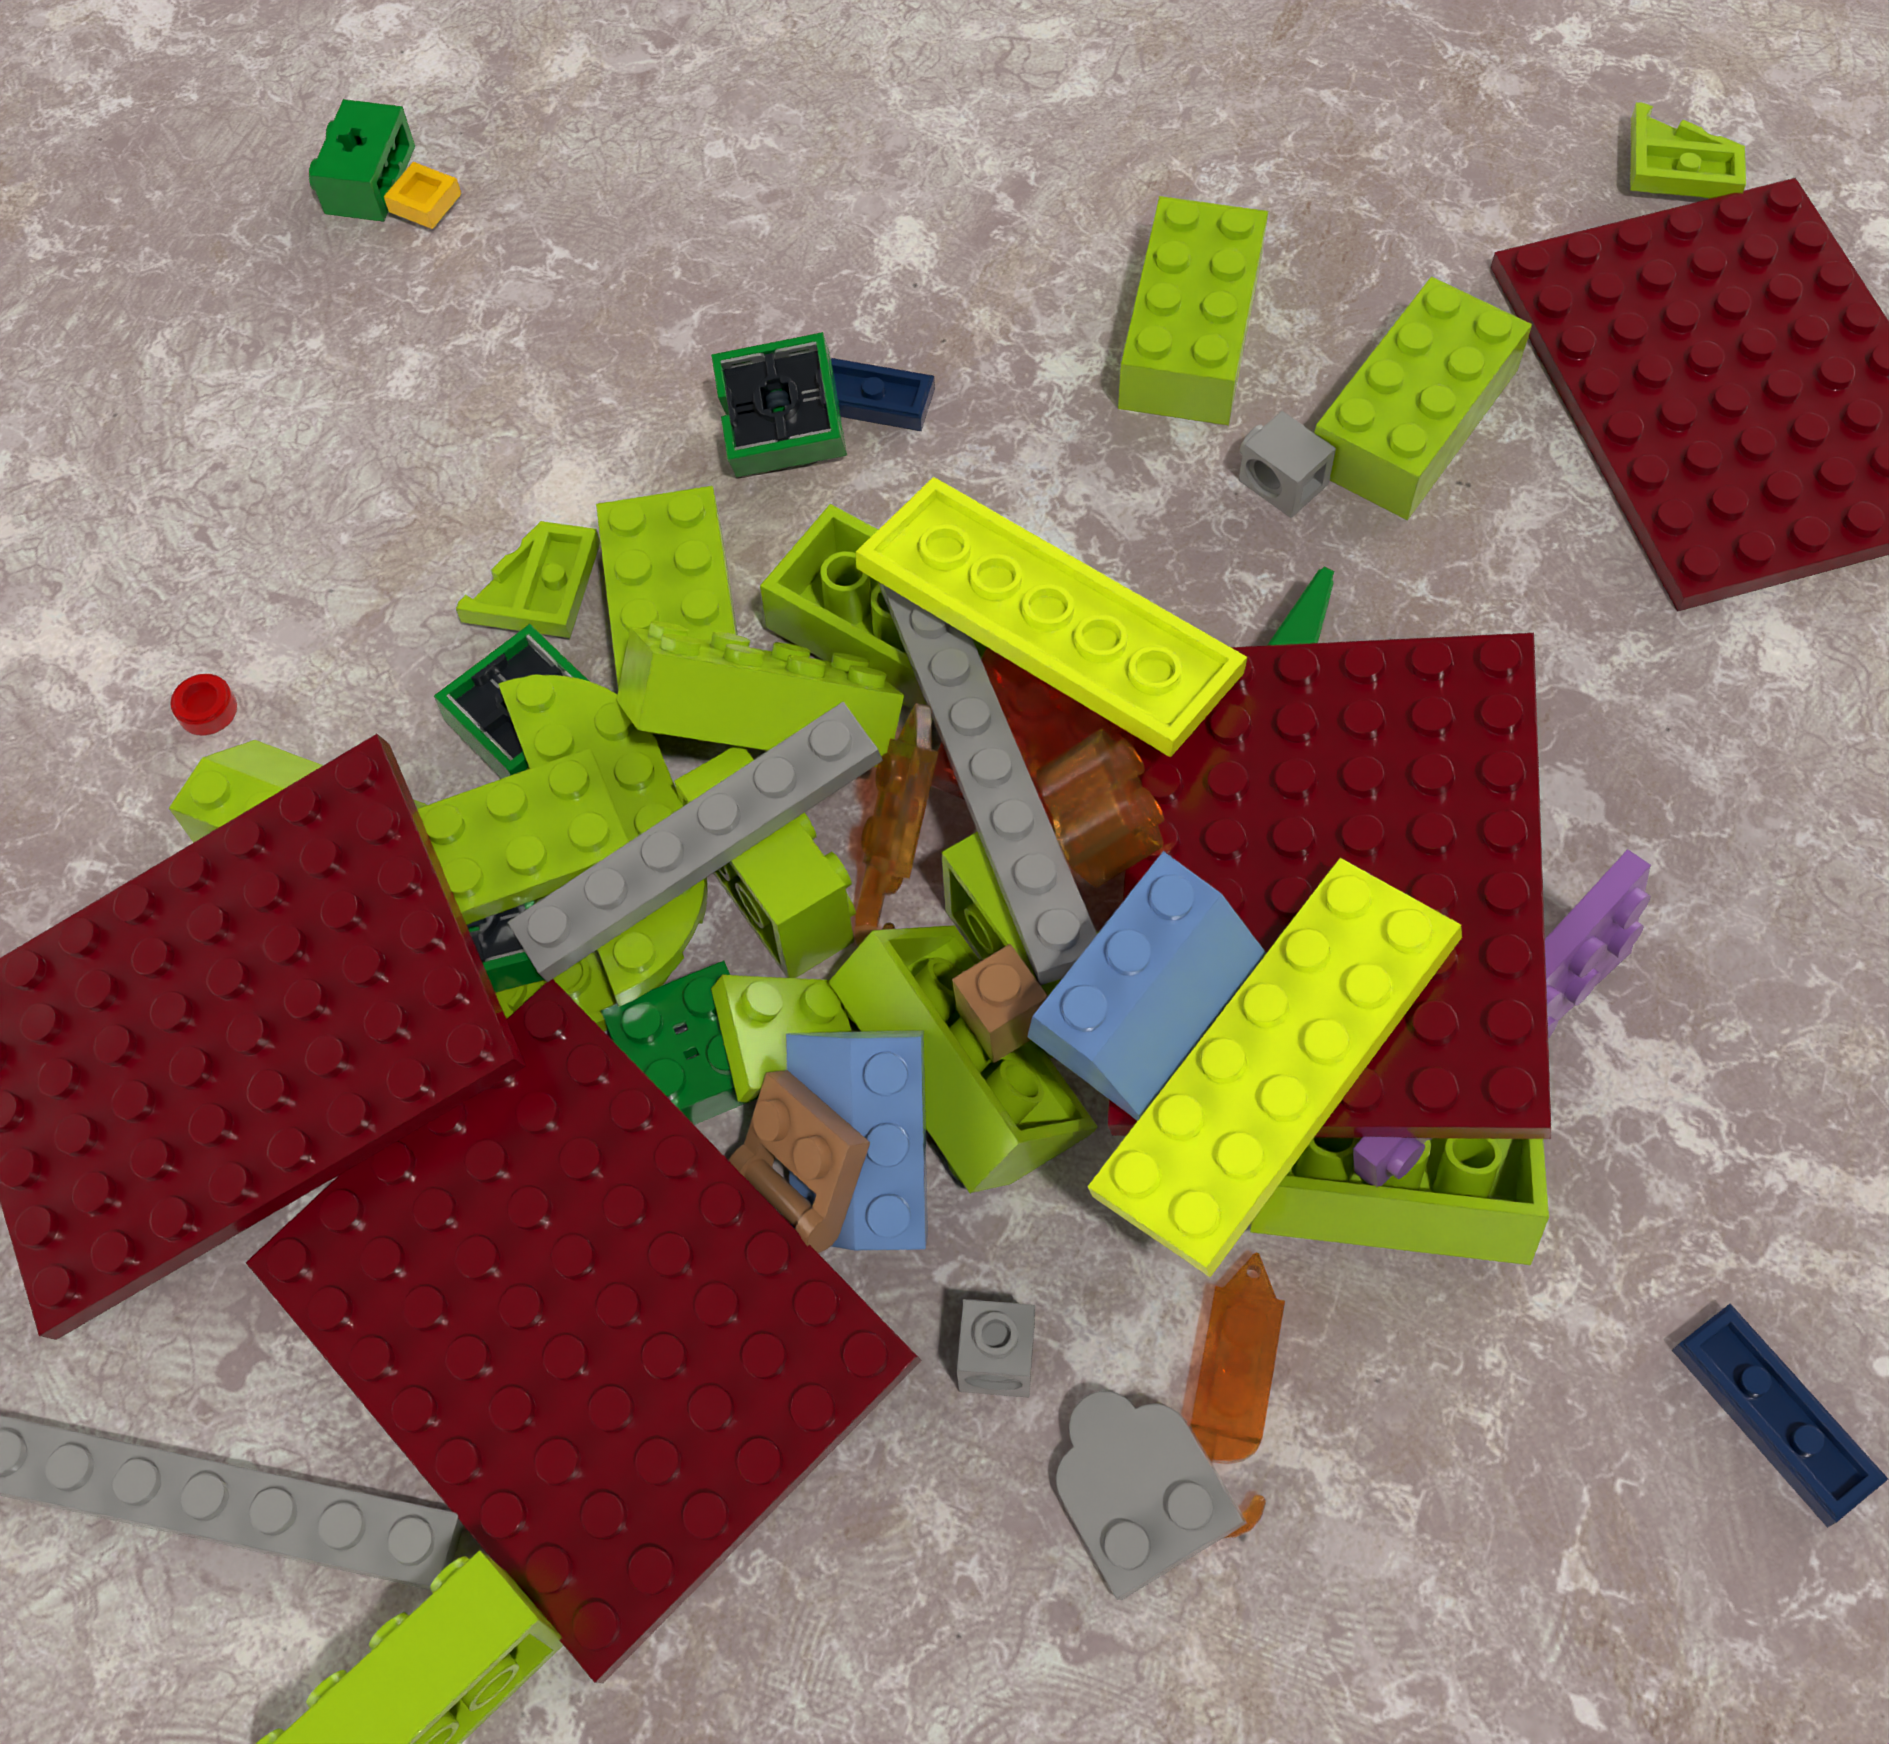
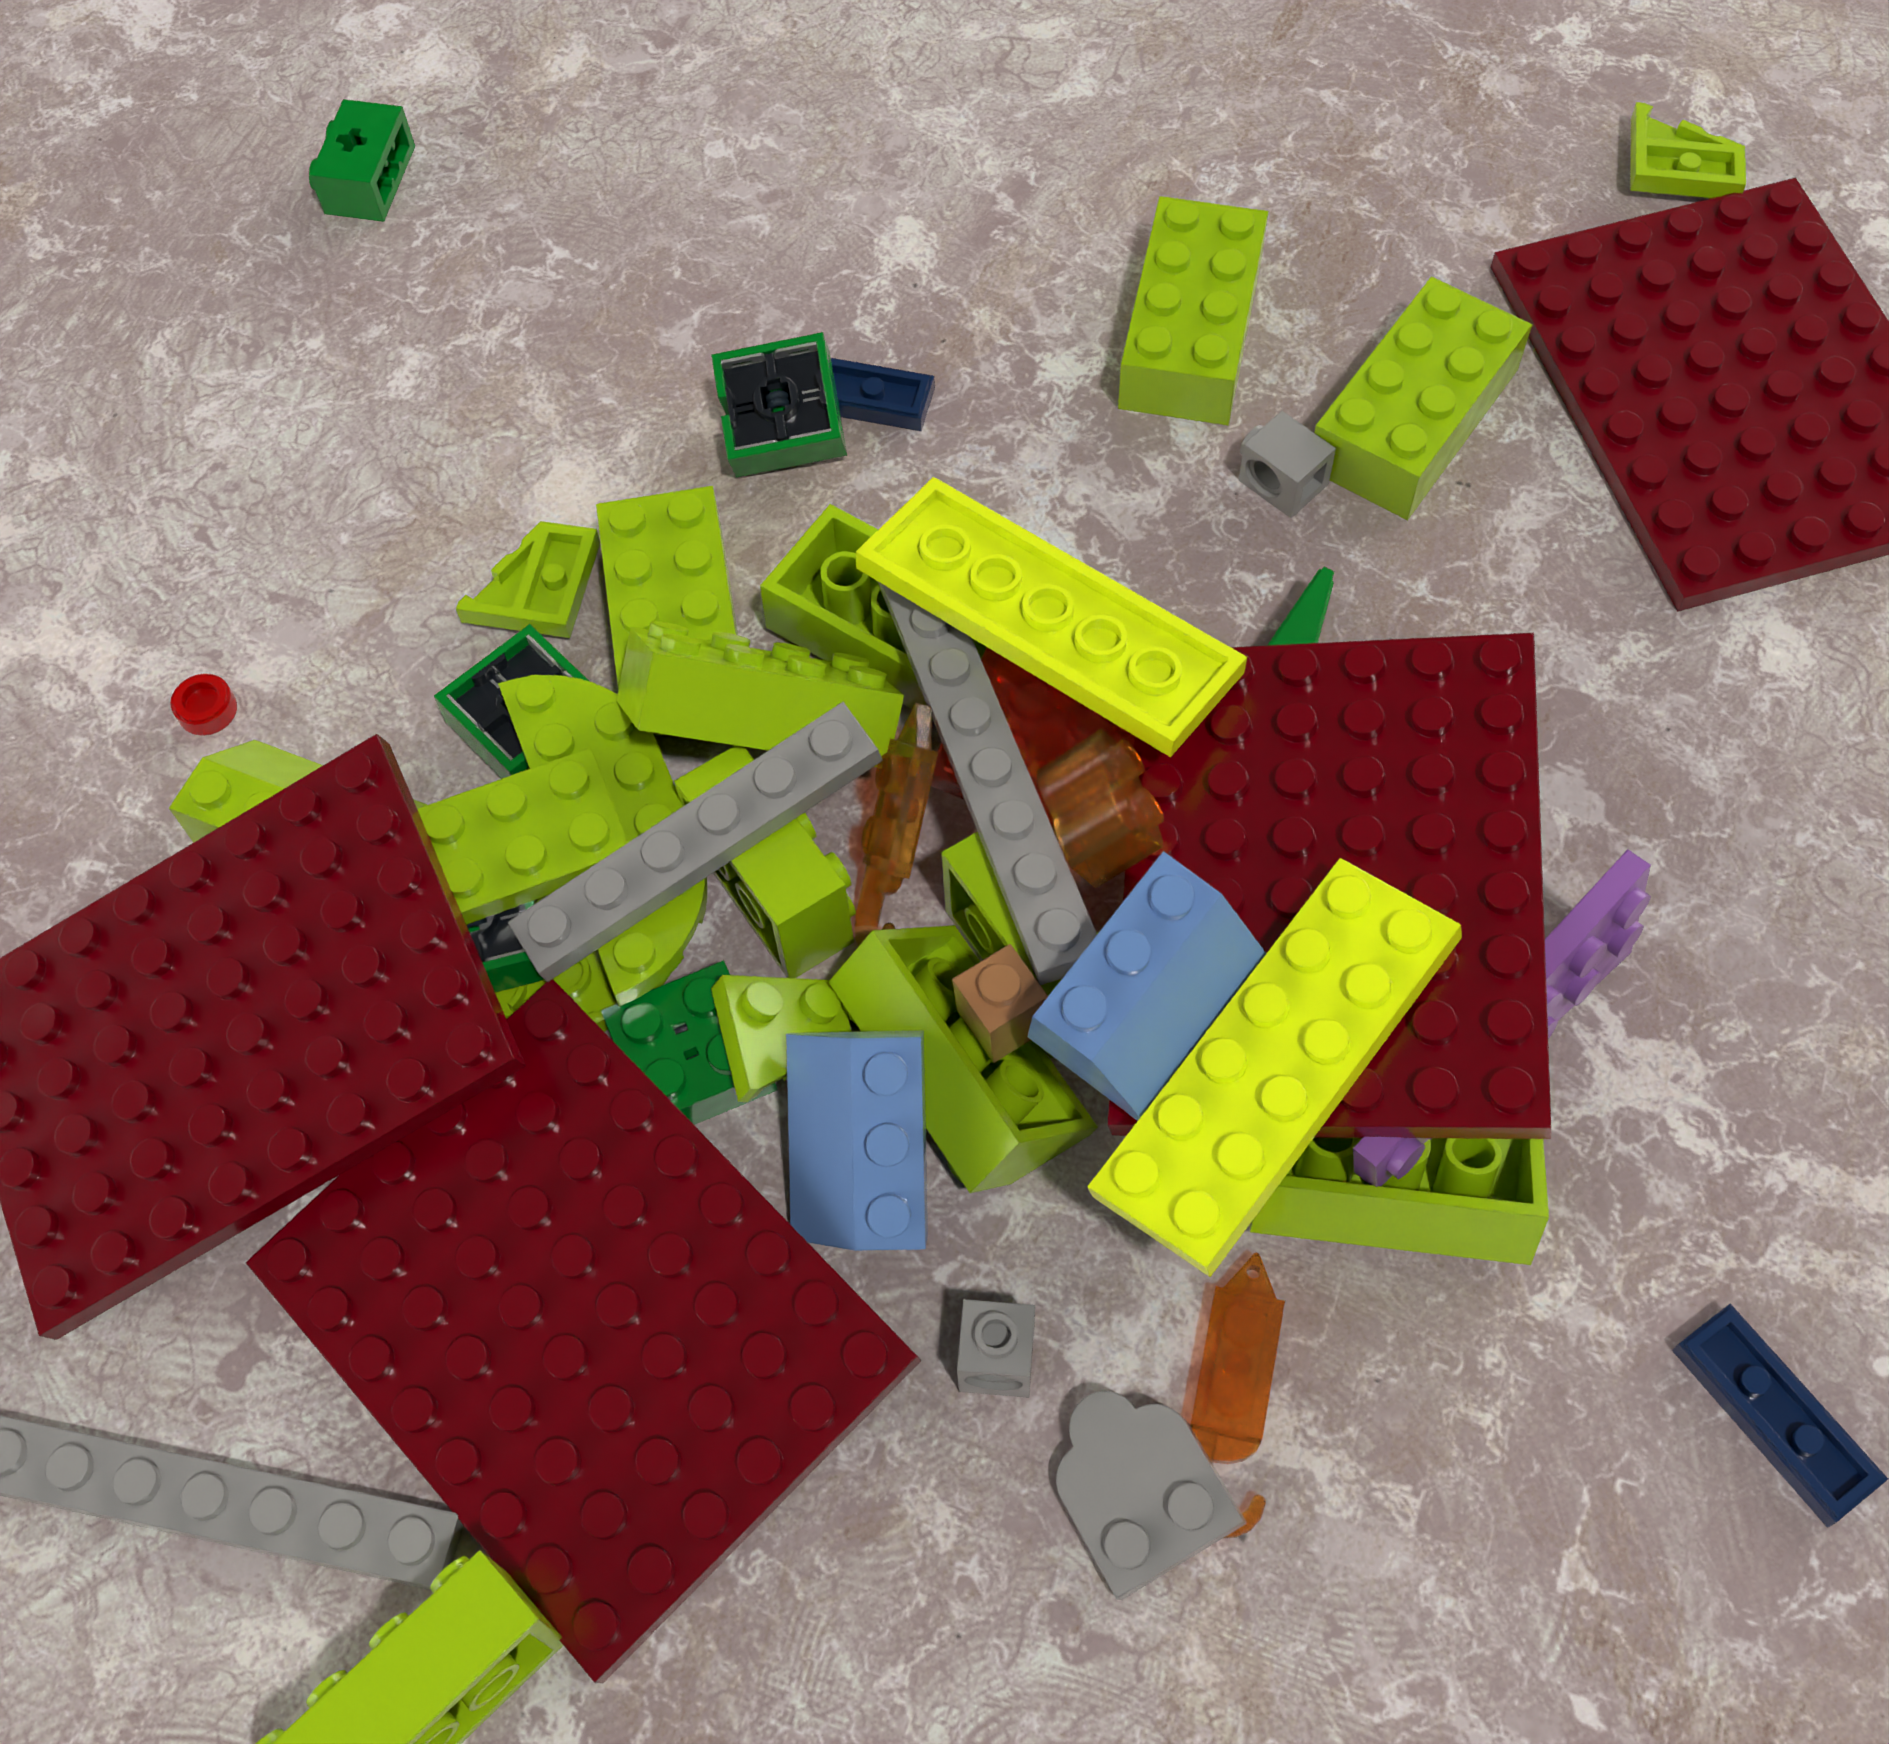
yellow plate [384,162,462,229] -> none
medium nougat plate [729,1070,870,1253] -> none

